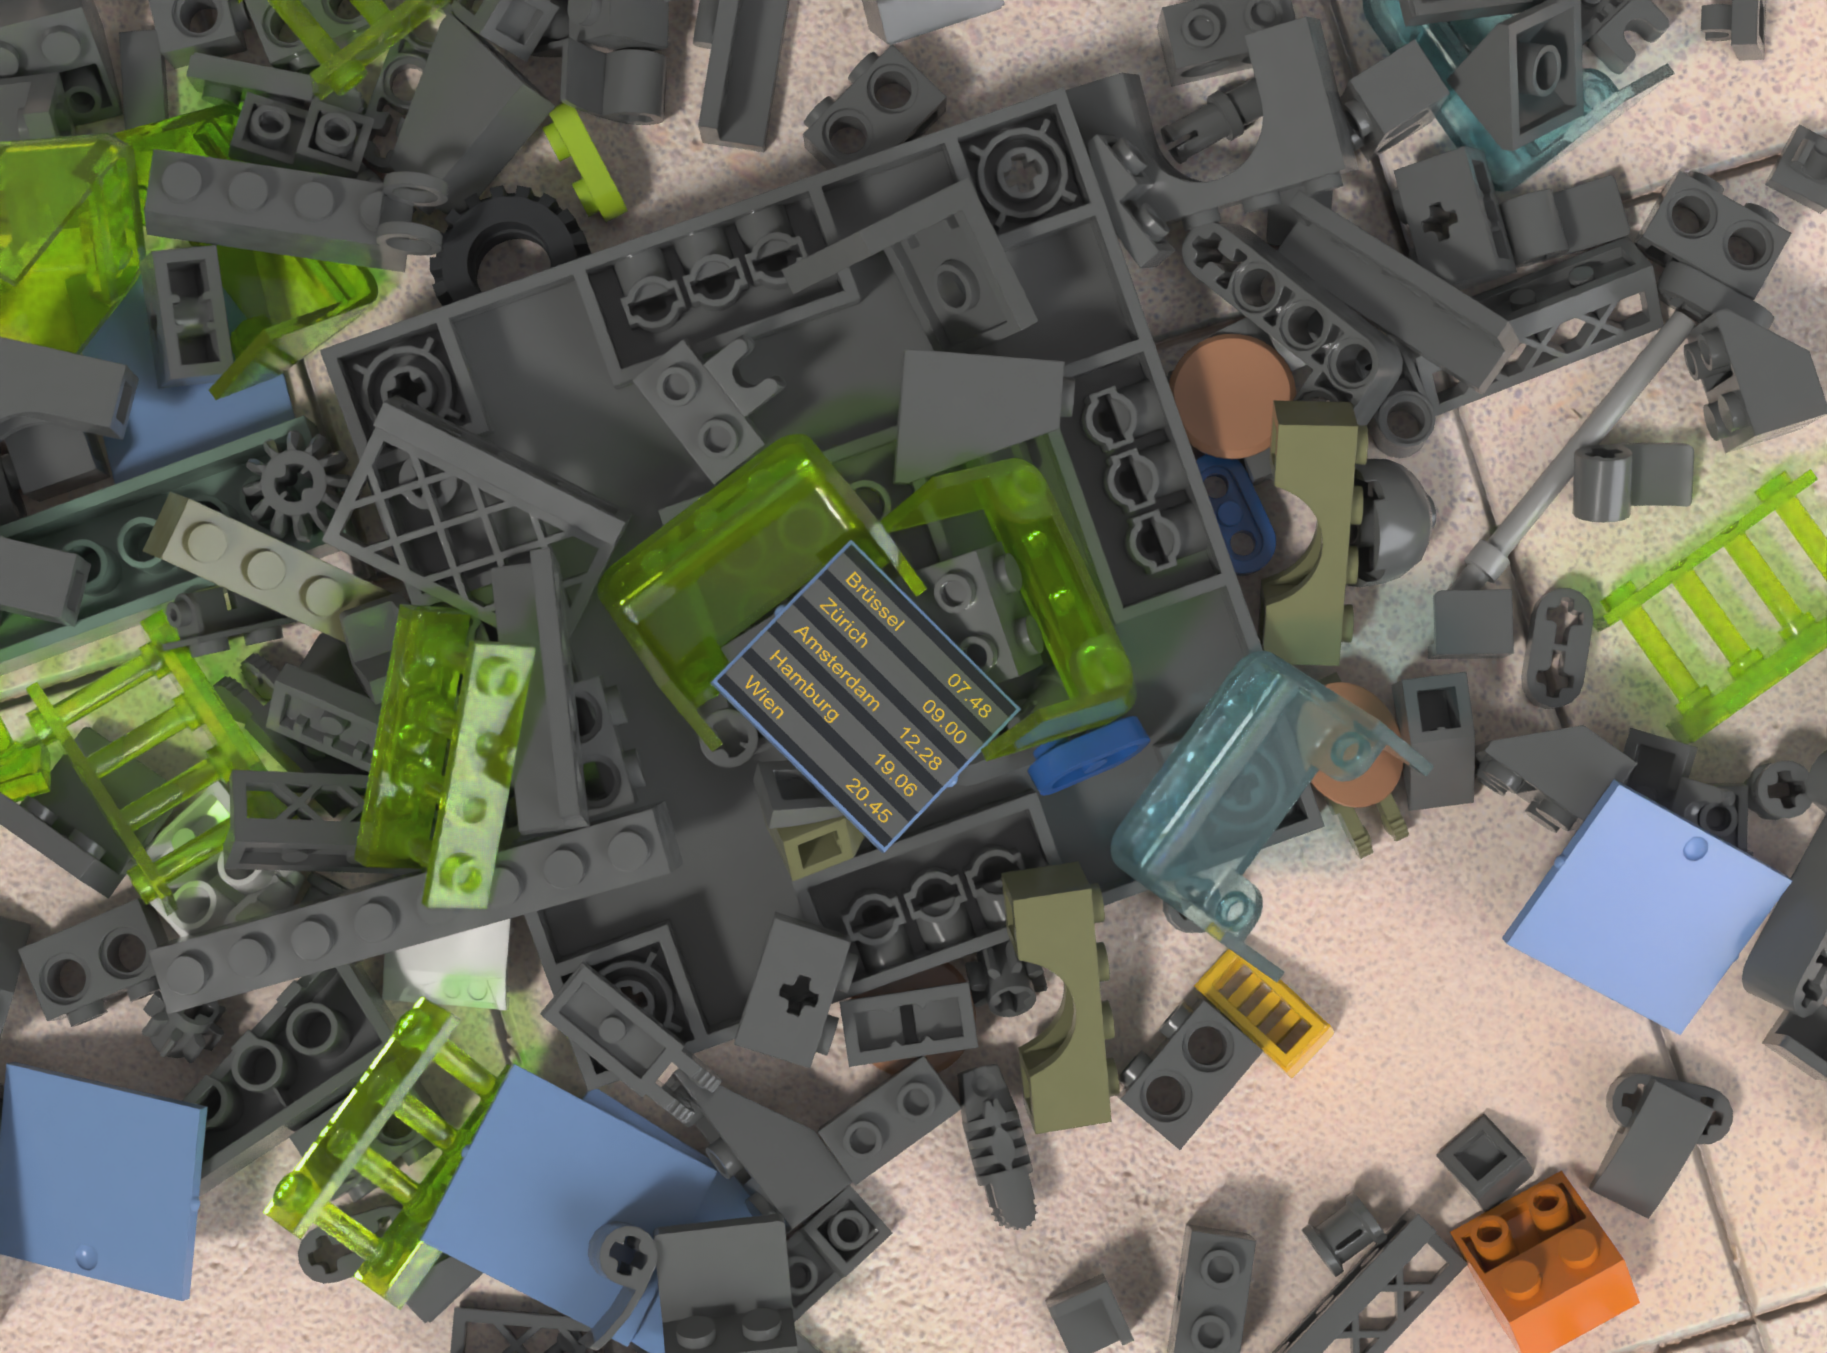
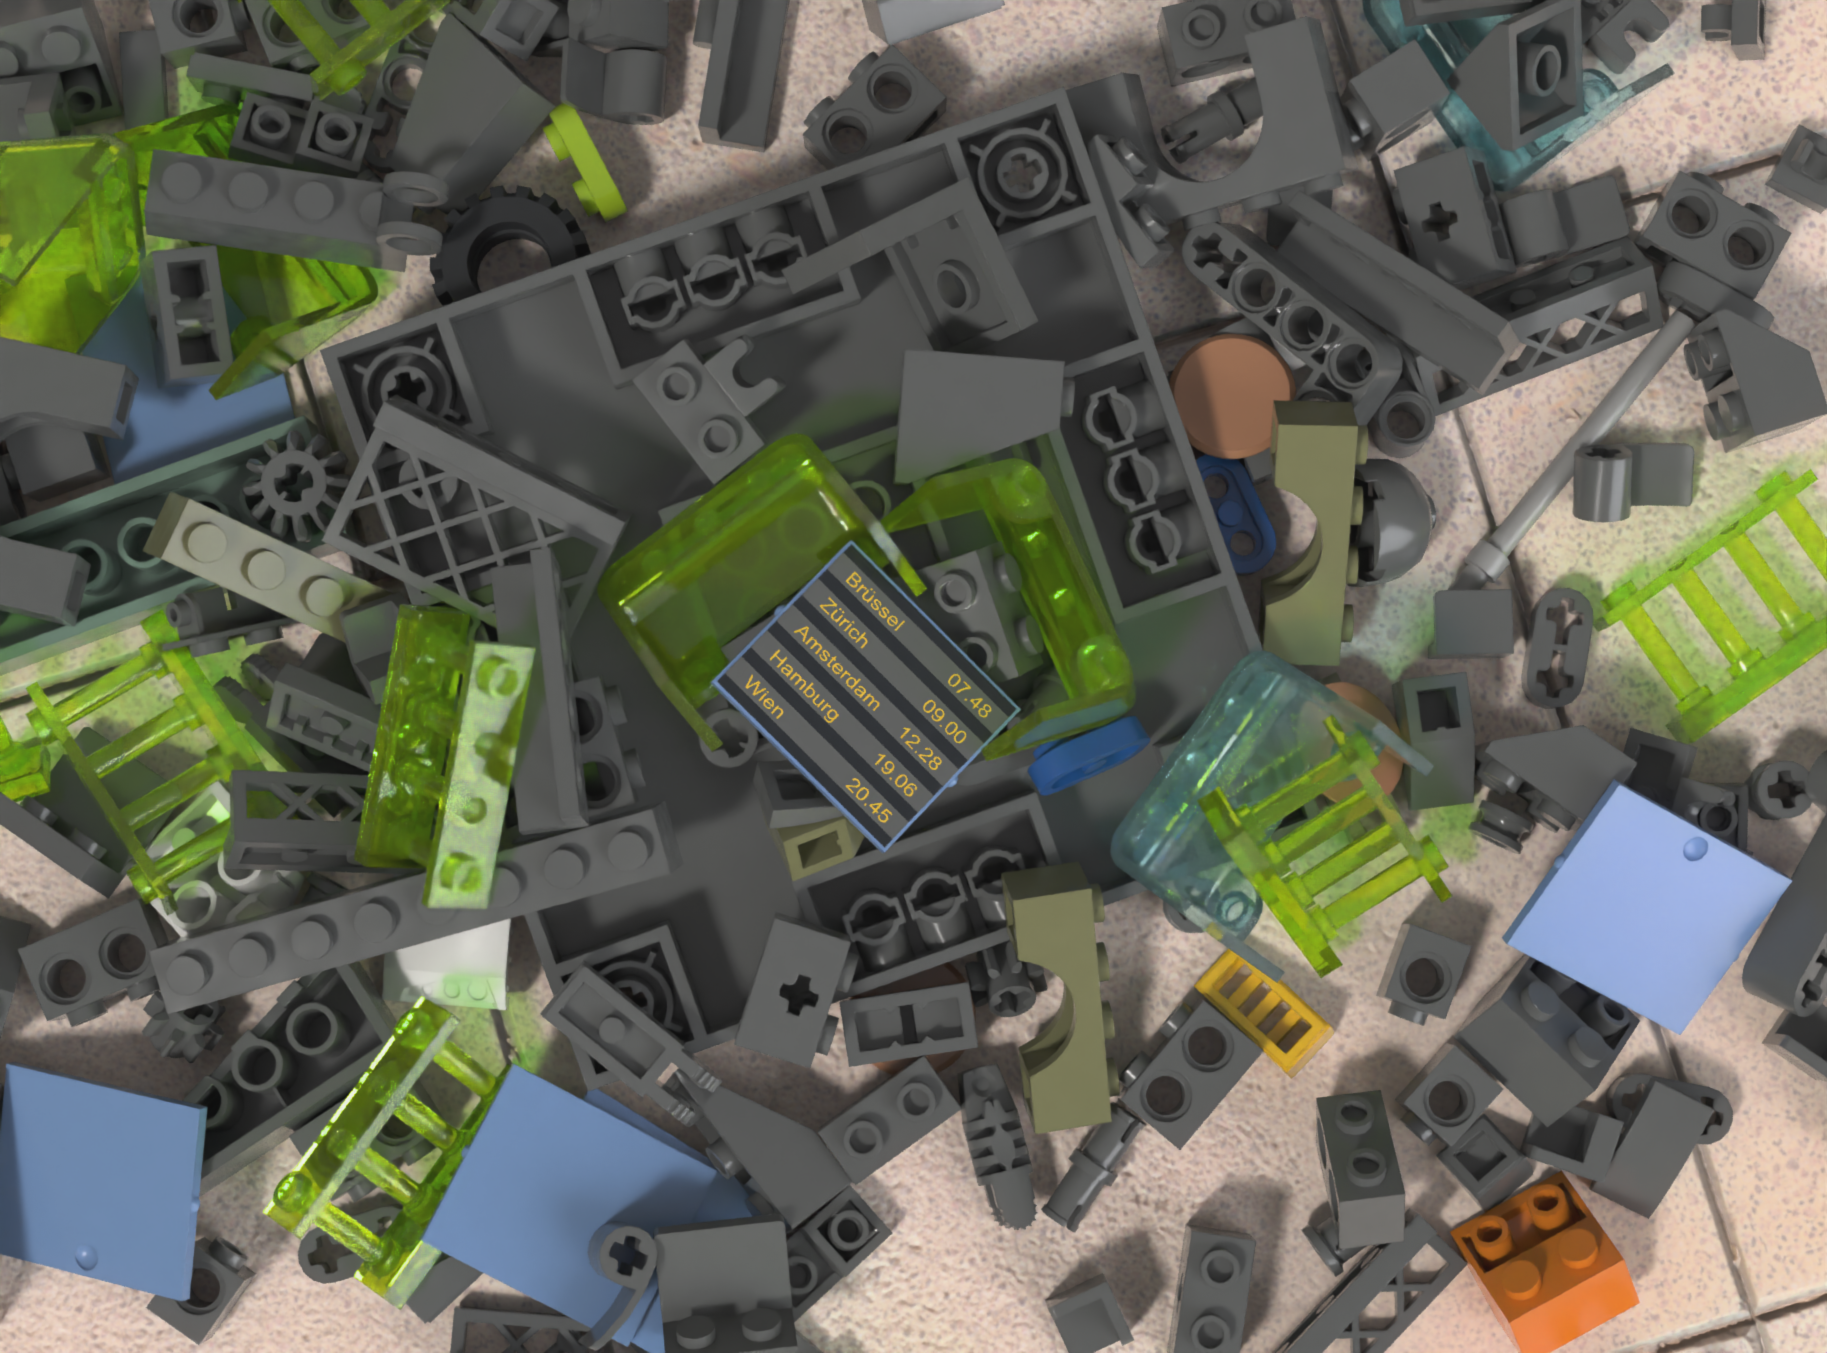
none -> dark grey brick [146,1237,256,1345]
none -> dark grey pin [1041,1101,1146,1232]
none -> clear neon green fence [1197,714,1452,978]
none -> dark grey brick [1316,1090,1405,1249]
none -> dark grey brick [1376,924,1472,1026]
none -> dark grey brick [1395,1043,1503,1147]
none -> dark grey slope [1454,954,1640,1127]
none -> dark grey bush [1468,800,1534,854]
none -> dark grey panel [1520,1106,1624,1184]

